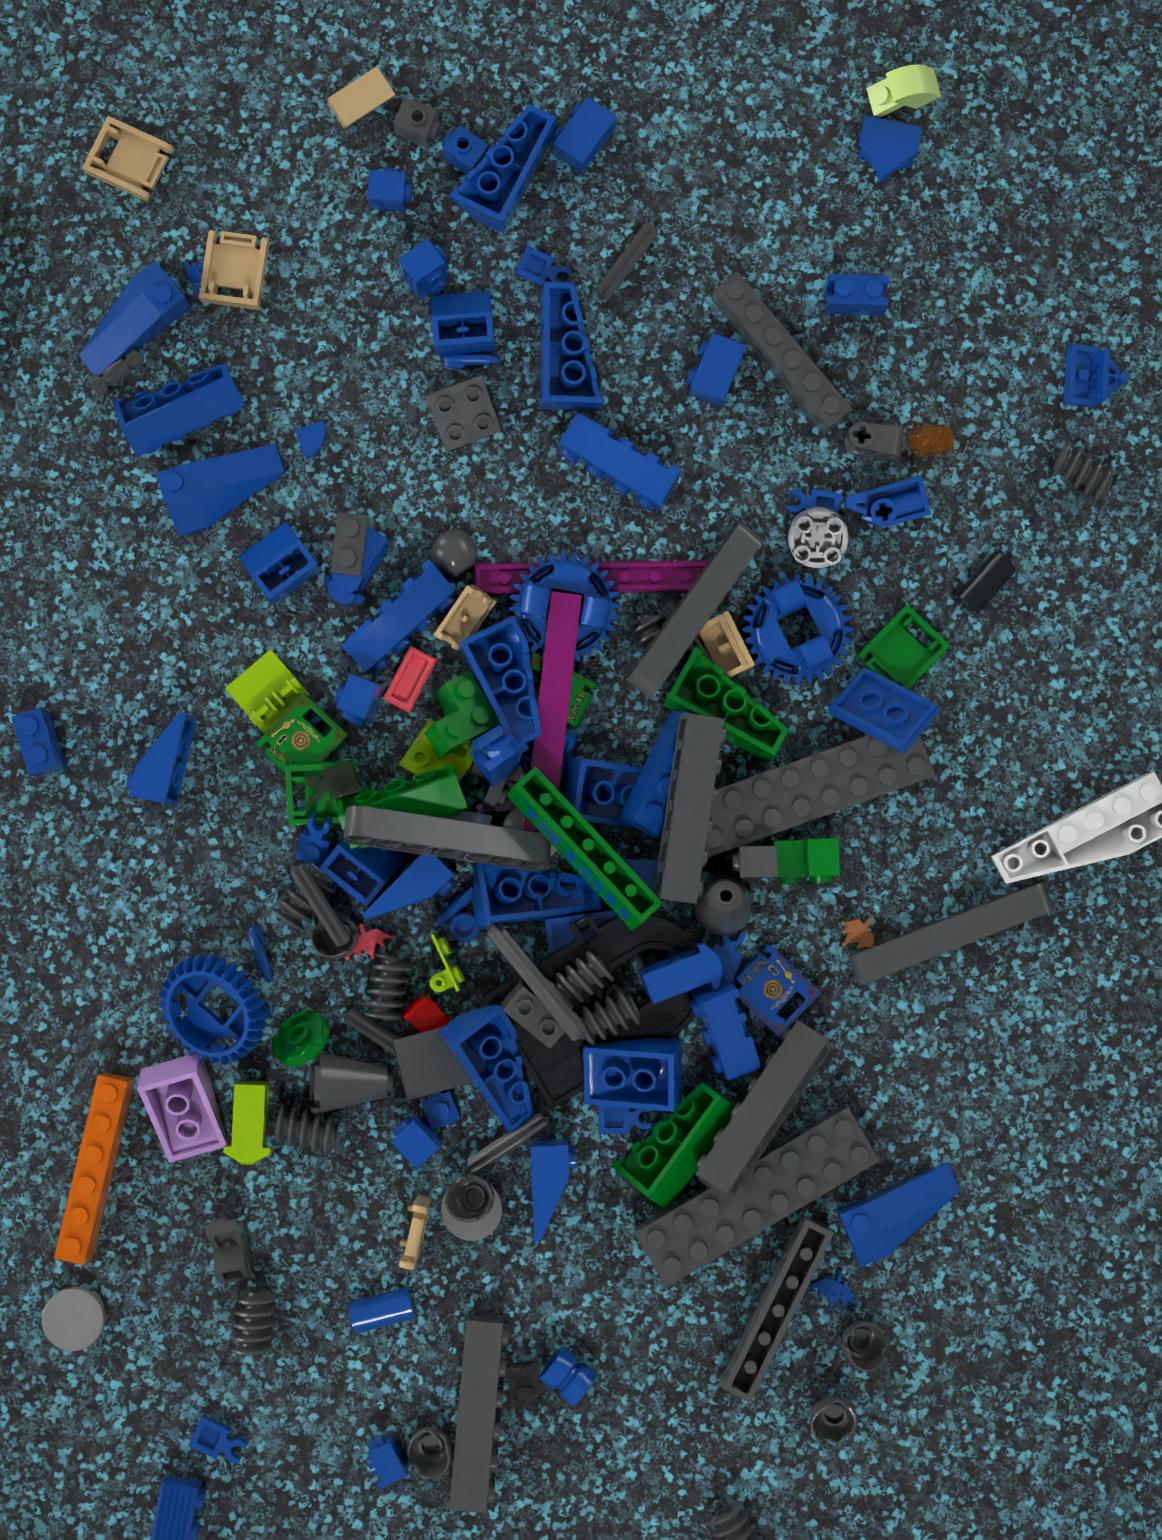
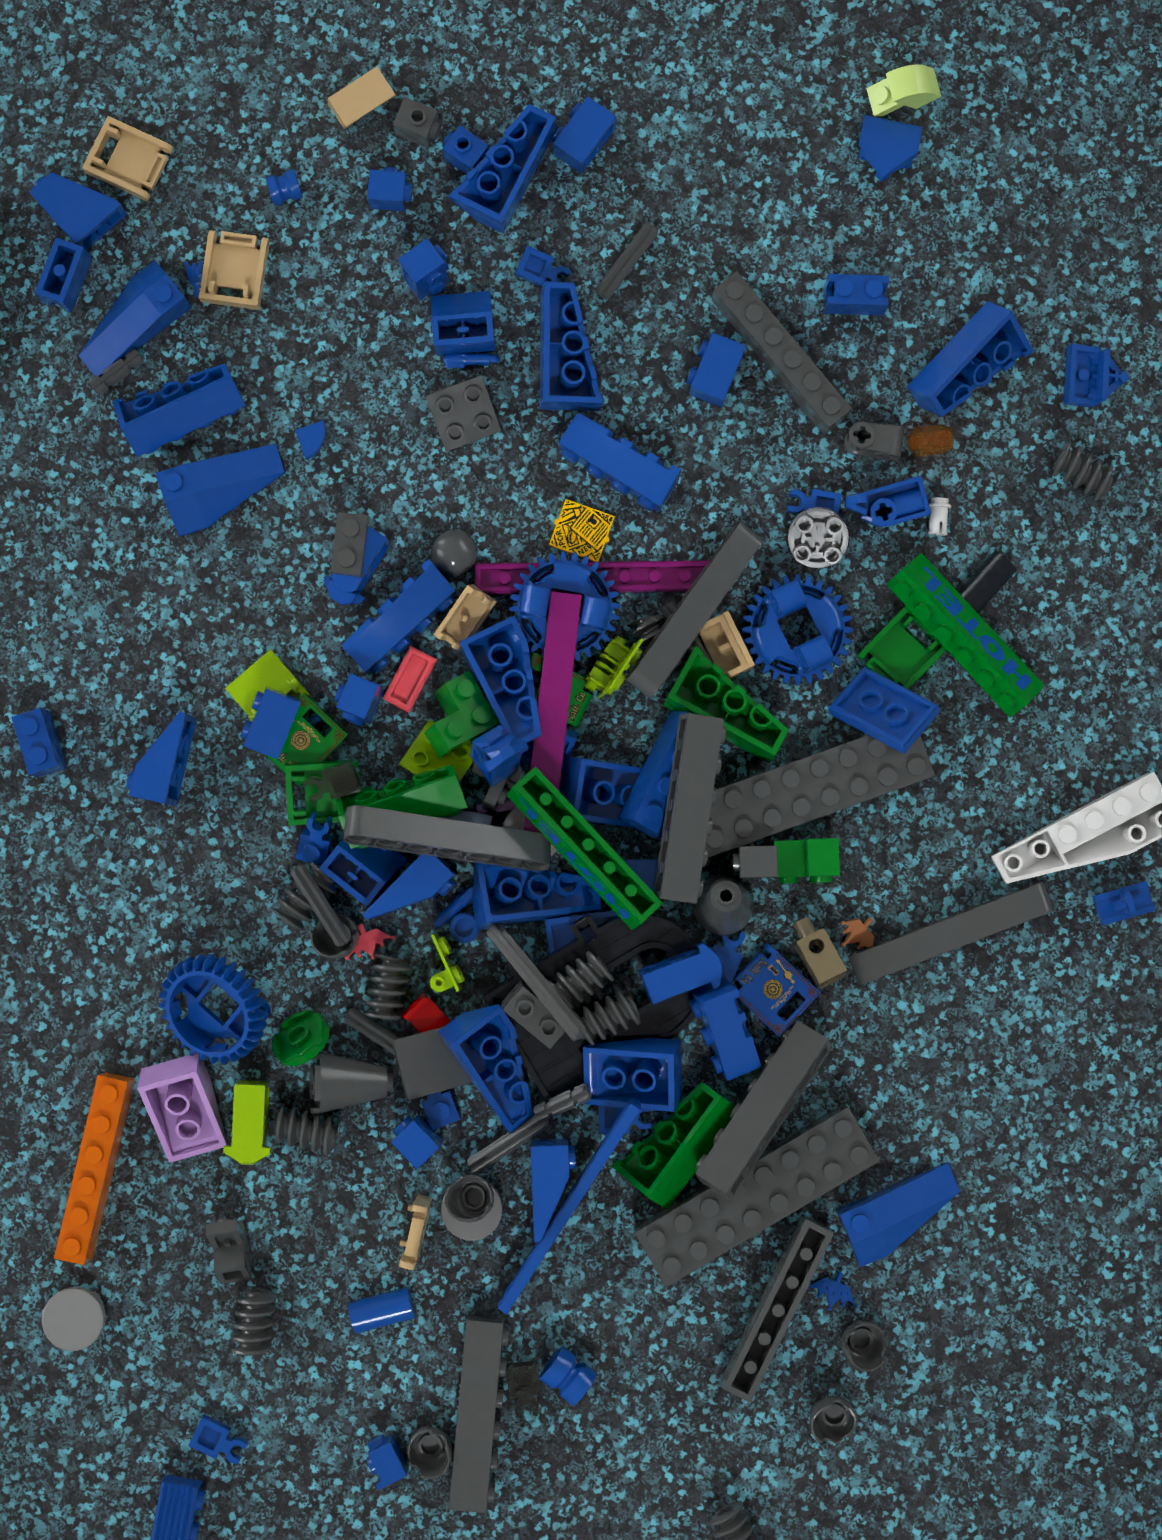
blue slope [238,522,322,605] -> none
blue piece [248,926,273,983] -> none
none -> blue slope [29,172,127,250]
none -> blue brick [35,238,92,313]
none -> blue brick [240,686,301,759]
none -> blue wheel [265,169,303,206]
none -> blue tile [498,1097,641,1314]
none -> dark grey axle [533,1084,592,1122]
none -> yellow piece [549,499,615,562]
none -> lime hinge [584,636,643,699]
none -> dark tan torso [793,917,847,990]
none -> green brick [886,553,1045,718]
none -> blue wedge [907,301,1034,417]
none -> white pin [928,497,951,536]
none -> blue hips [1092,881,1156,926]

